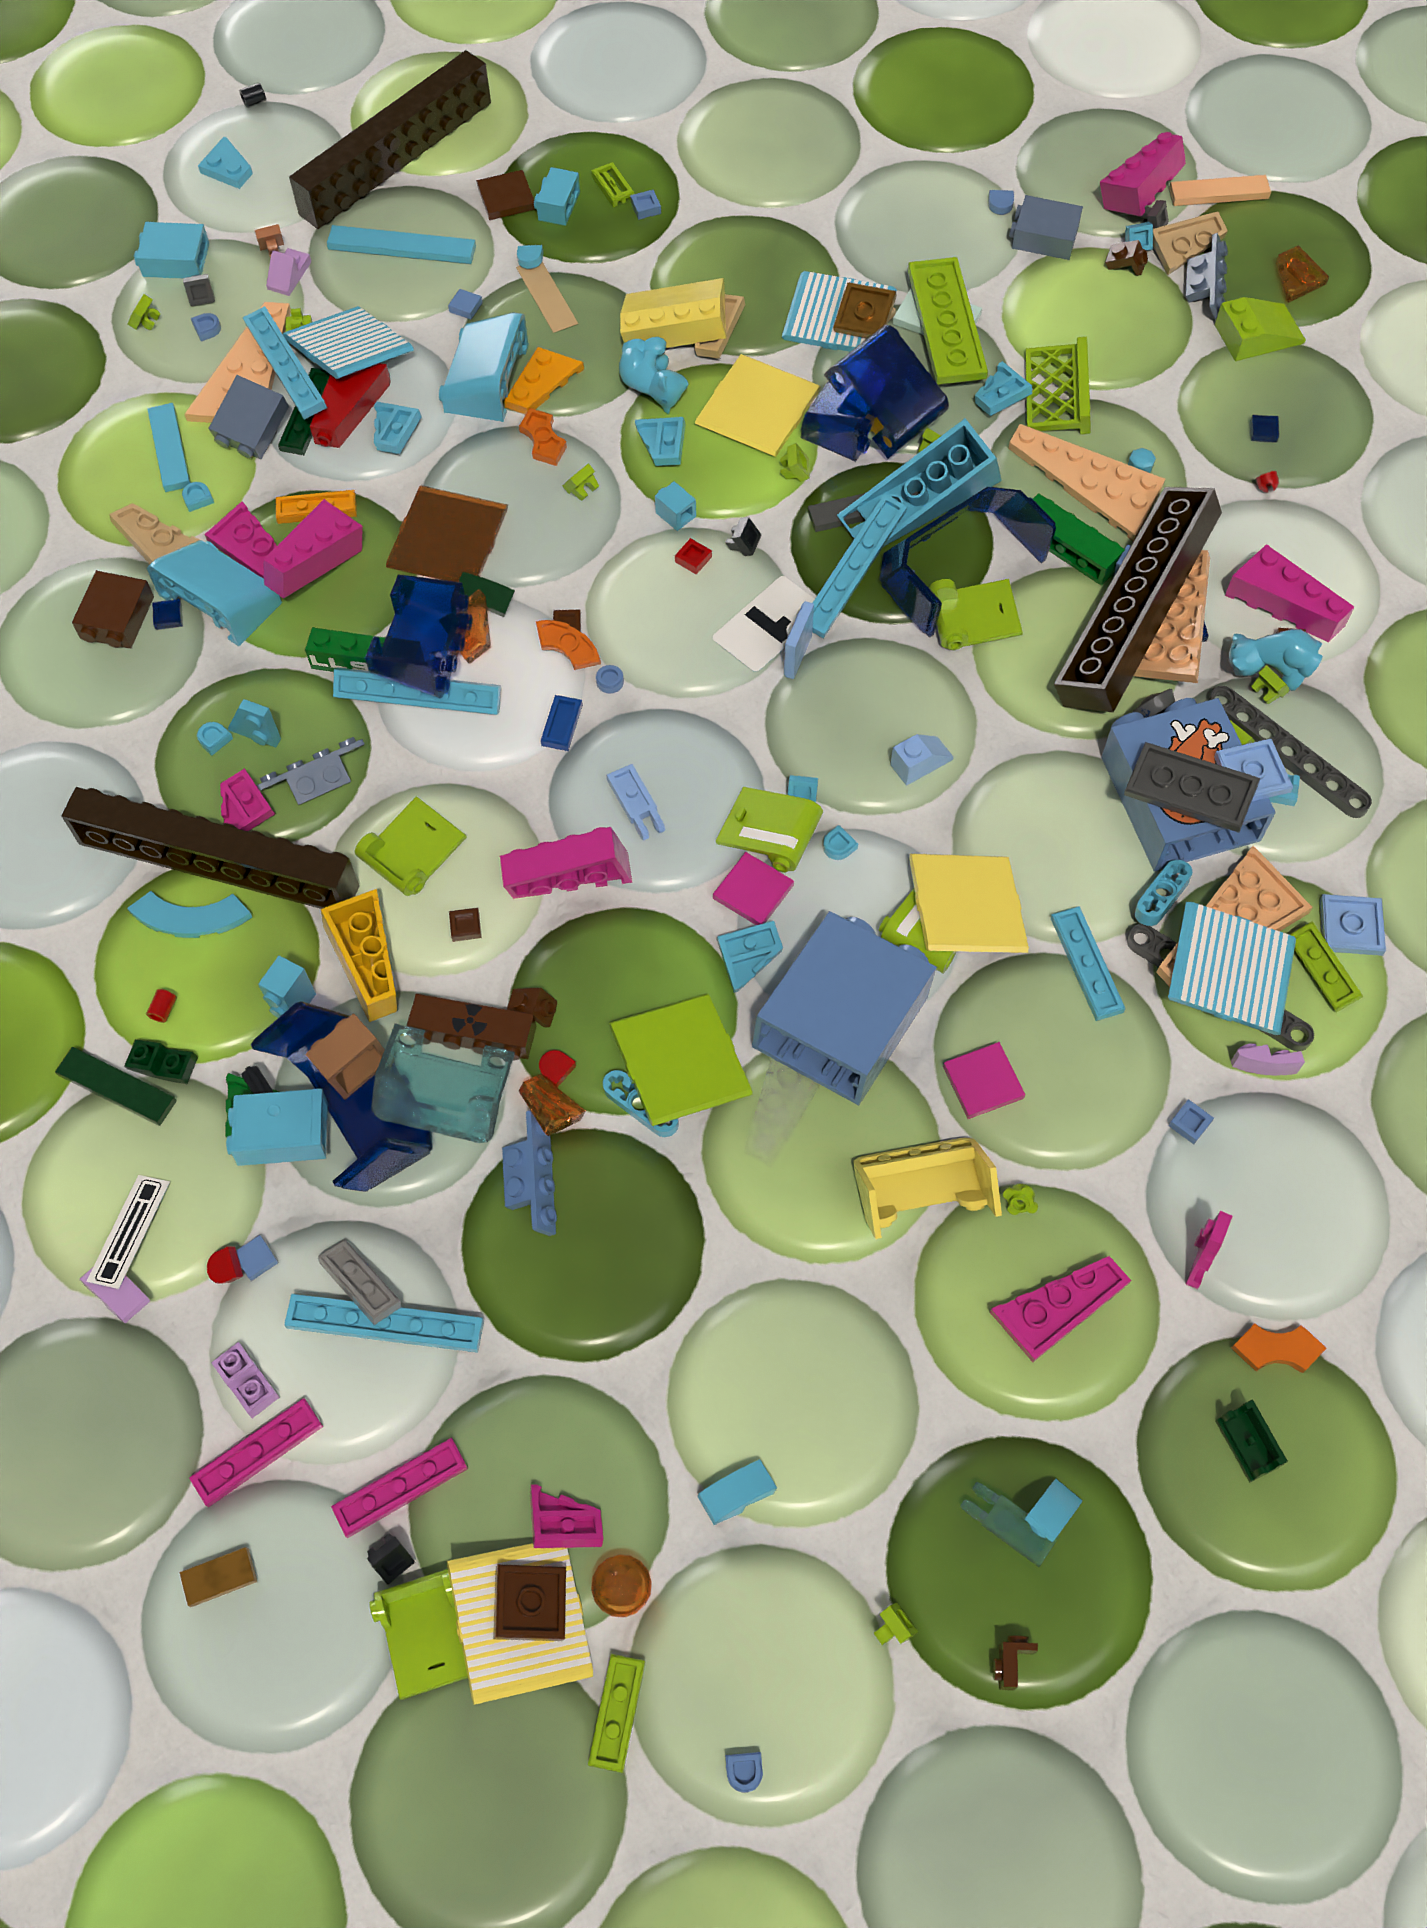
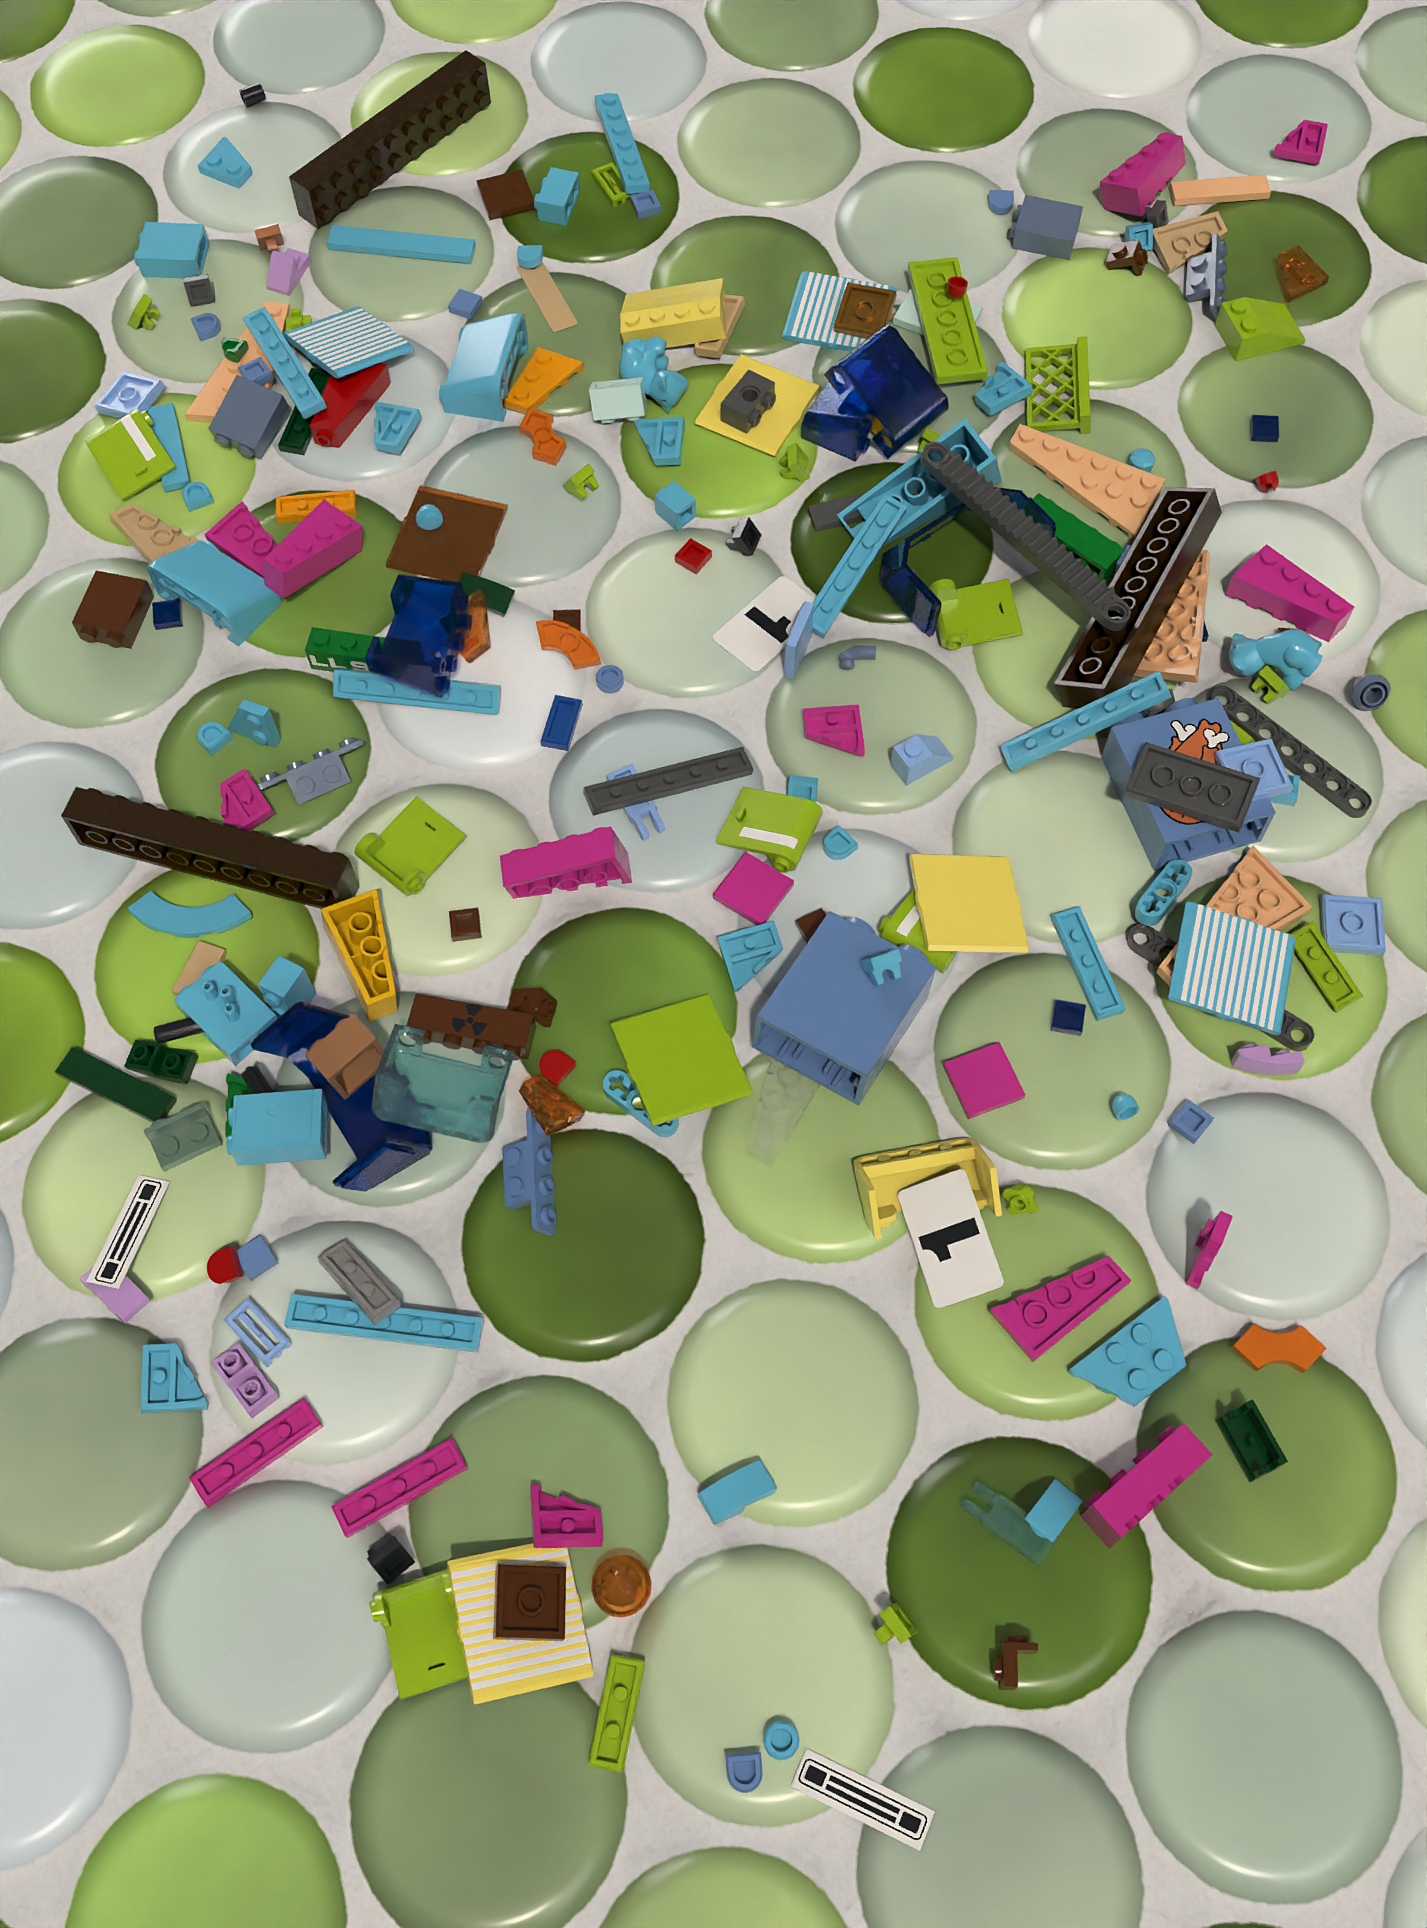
red hinge [146,989,177,1023] -> none
pearl gold tile [179,1547,257,1607] -> none
none -> lime door [84,408,177,501]
none -> light blue tile [94,372,166,419]
none -> medium azure wing [141,1343,208,1413]
none -> sand green bracket [144,1103,223,1172]
none -> medium azure piece [153,961,281,1066]
none -> tan tile [172,940,227,996]
none -> green tile [221,337,249,363]
none -> light blue tile [224,1298,292,1368]
none -> medium blue tile [238,357,274,385]
none -> medium azure plate [416,504,443,531]
none -> dark grey tile [583,747,753,816]
none -> light aqua brick [589,377,647,423]
none -> medium azure plate [595,93,650,194]
none -> dark grey brick [721,369,776,434]
none -> medium azure tile [764,1721,799,1760]
none -> white sticker [791,1748,935,1851]
none -> reddish brown tile [796,908,826,943]
none -> dark pink wing [803,704,865,757]
none -> sand blue arm [839,645,876,669]
none -> medium azure tile [860,949,902,985]
none -> white sticker [898,1169,1004,1308]
none -> dark grey gear [920,442,1131,631]
none -> red hinge [947,276,968,299]
none -> medium azure plate [1000,671,1172,771]
none -> clear blue tile [1051,999,1086,1036]
none -> medium azure wing [1068,1296,1186,1407]
none -> dark pink wedge [1080,1423,1213,1549]
none -> medium azure hinge [1112,1093,1140,1120]
none -> dark pink wing [1273,120,1328,165]
none -> sand blue cone [1352,674,1391,711]

